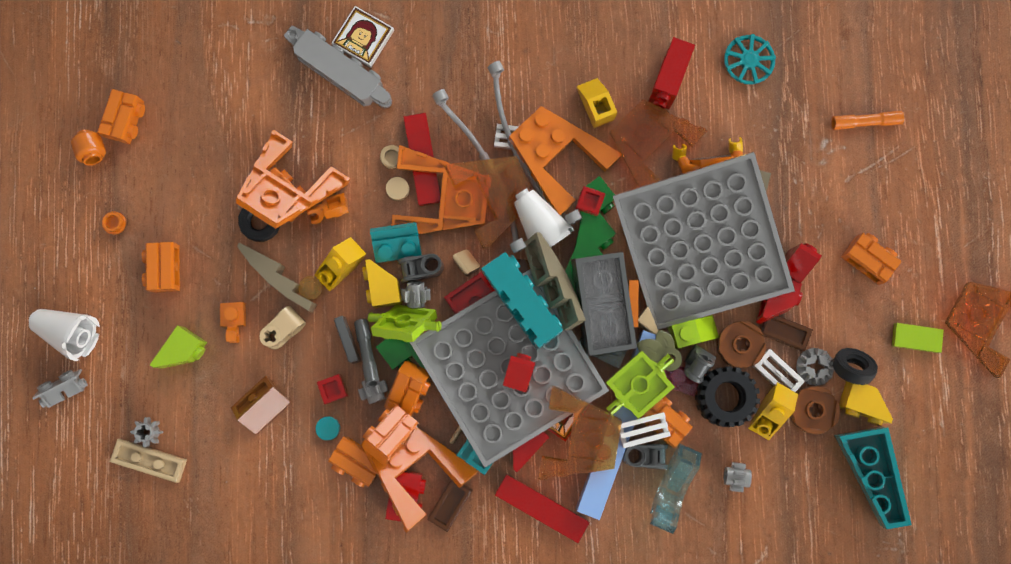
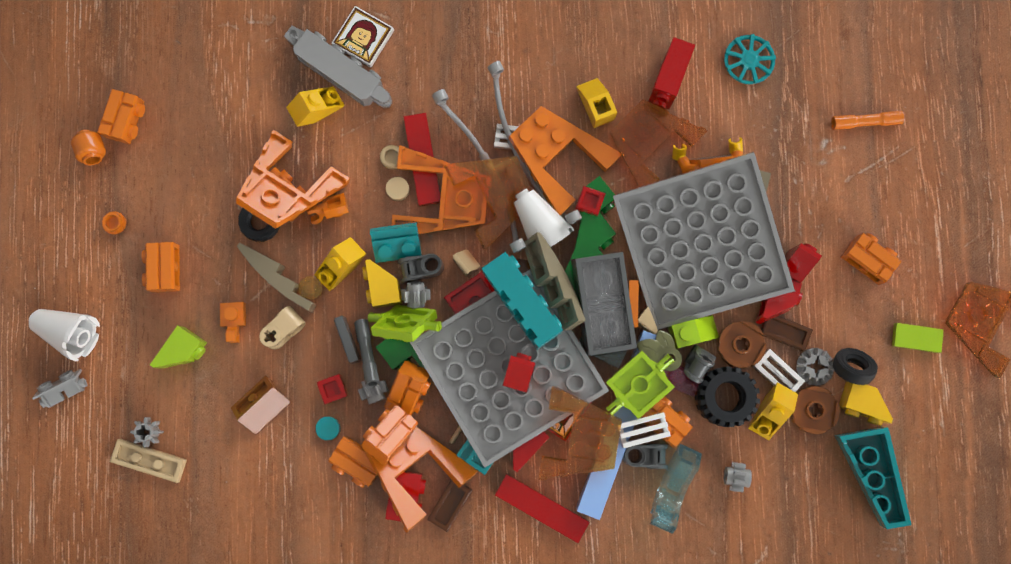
none -> yellow slope [286,86,345,127]

